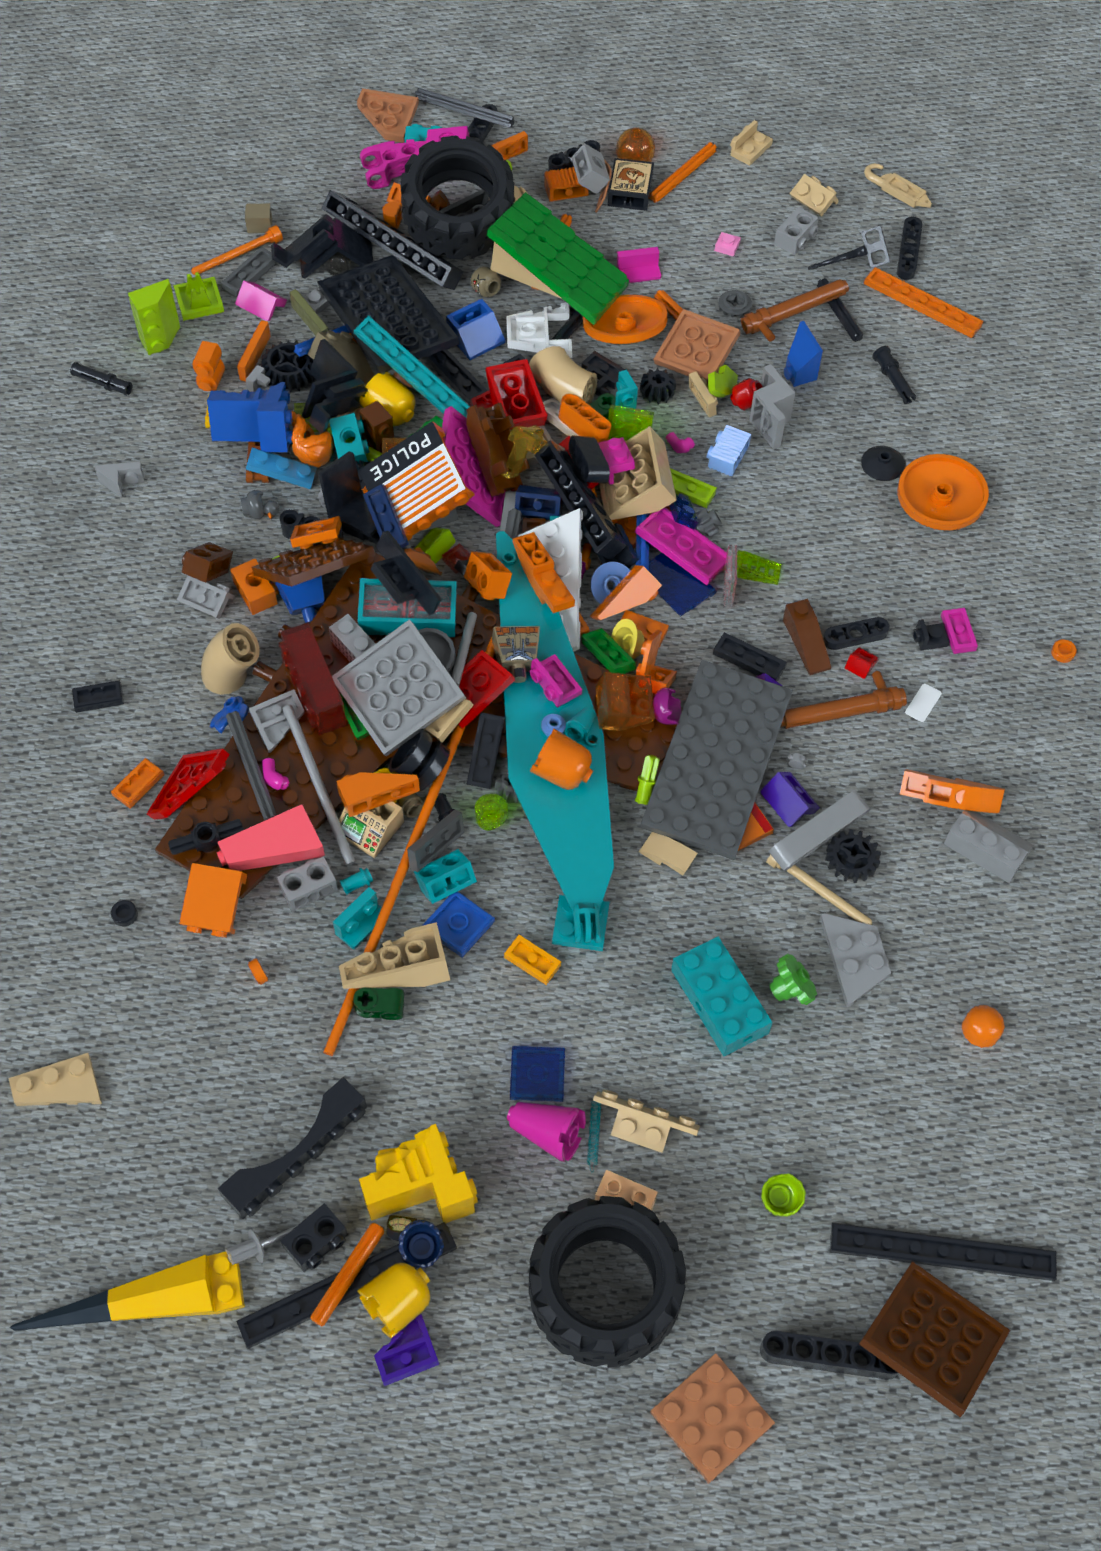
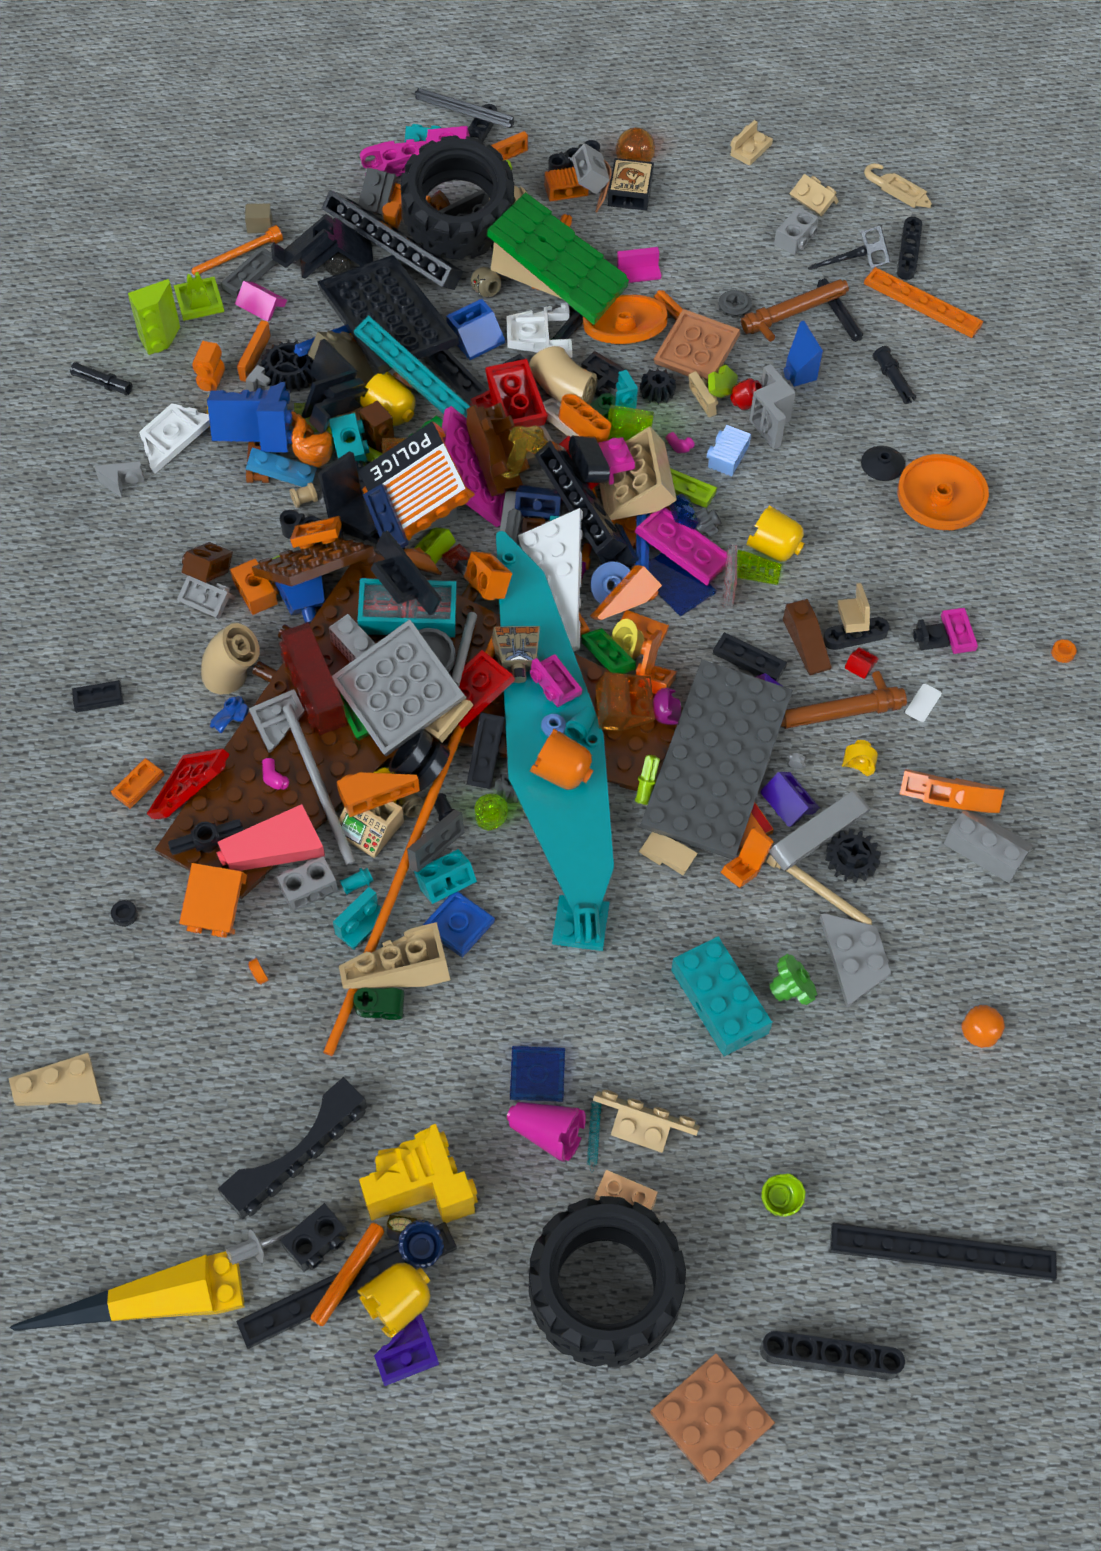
dark grey axle [226,711,277,821] -> none
dark grey animal [240,490,279,519] -> none
olive tile [289,289,329,336] -> none
light grey plate [303,289,330,314] -> none
nougat plate [357,88,419,143] -> none
light orange plate [504,935,561,985] -> none
orange slope [513,532,575,613] -> none
orange axle [649,142,717,203] -> none
bright pink plate [714,232,741,256] -> none
reddish brown plate [859,1261,1011,1417] -> none
none -> white wing [140,404,210,474]
none -> tan bush [290,482,318,508]
none -> dark grey plate [358,168,397,215]
none -> orange bracket [721,827,774,888]
none -> yellow cylinder [746,505,805,562]
none -> tan panel [838,583,870,633]
none -> yellow piece [842,740,878,776]

